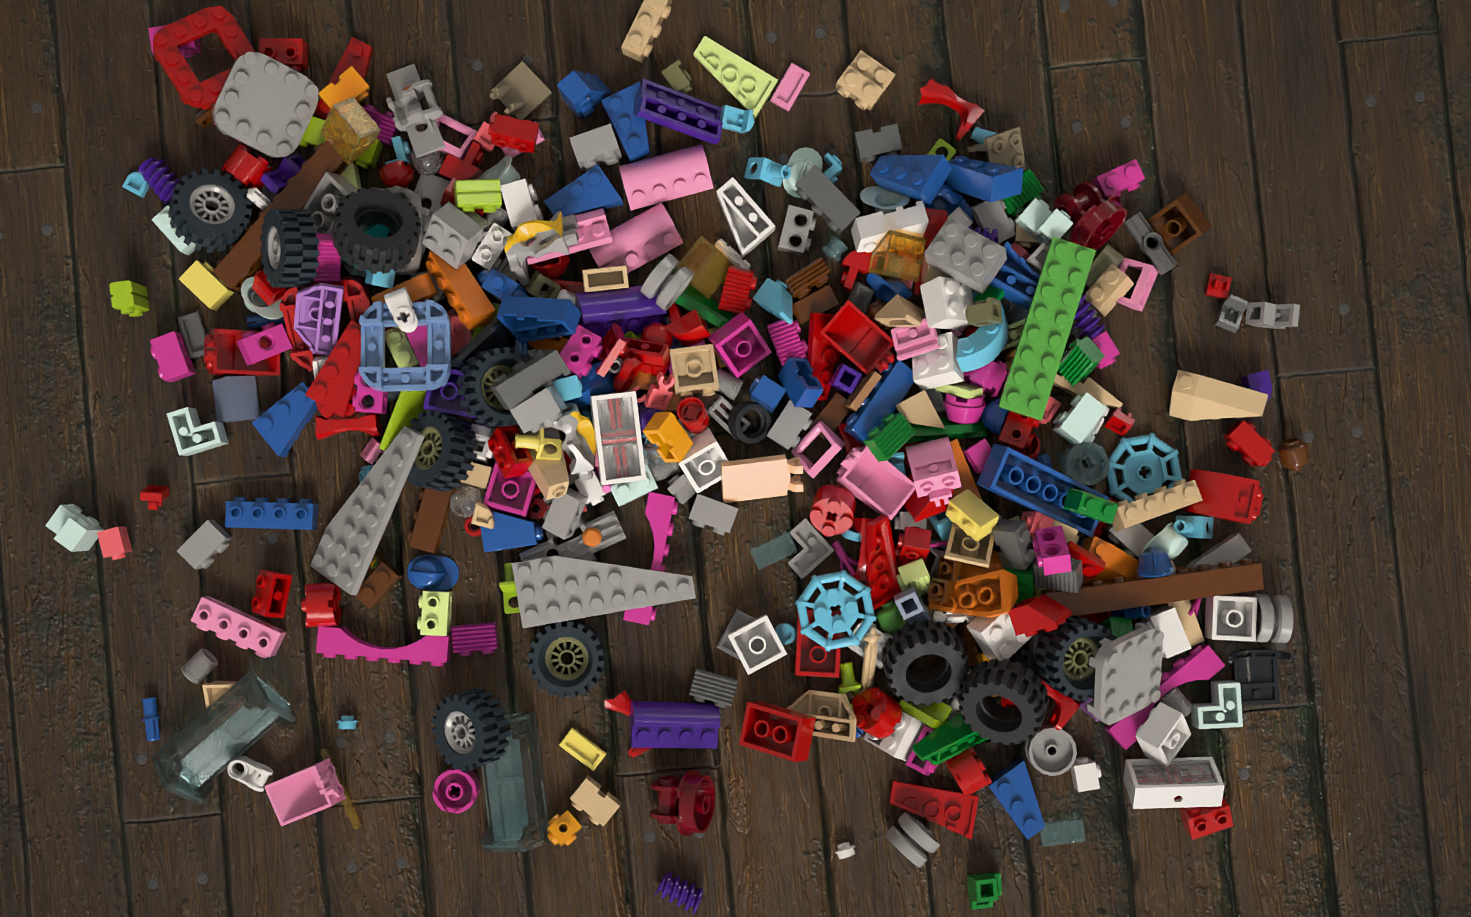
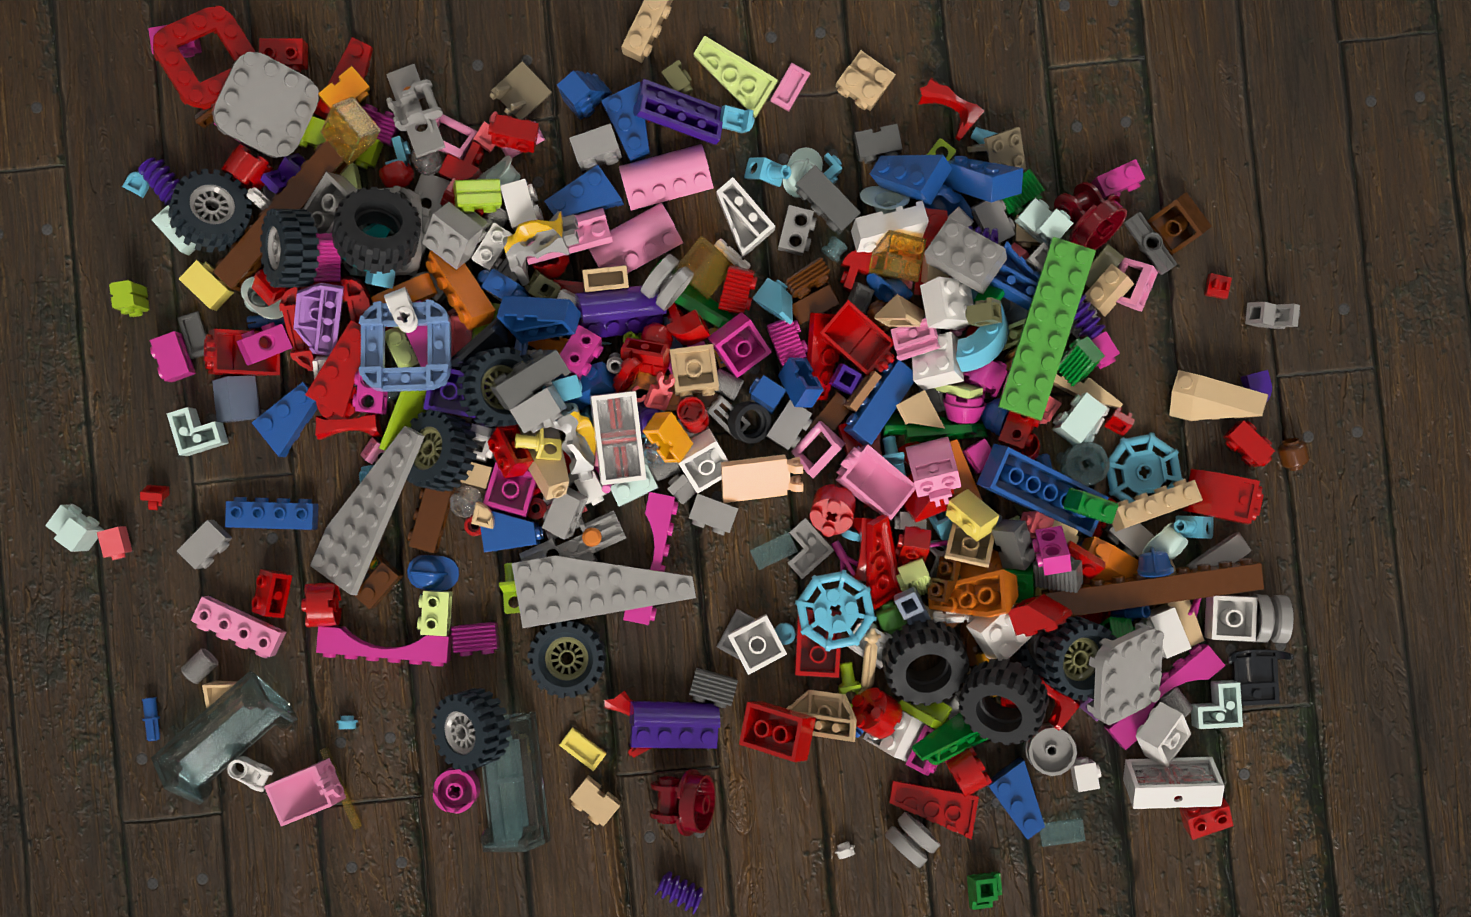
light orange brick [547,810,582,846] -> none
red wing [596,322,627,377] -> none
green brick [863,412,916,462] -> none
dark grey bracket [1215,294,1249,333] -> none

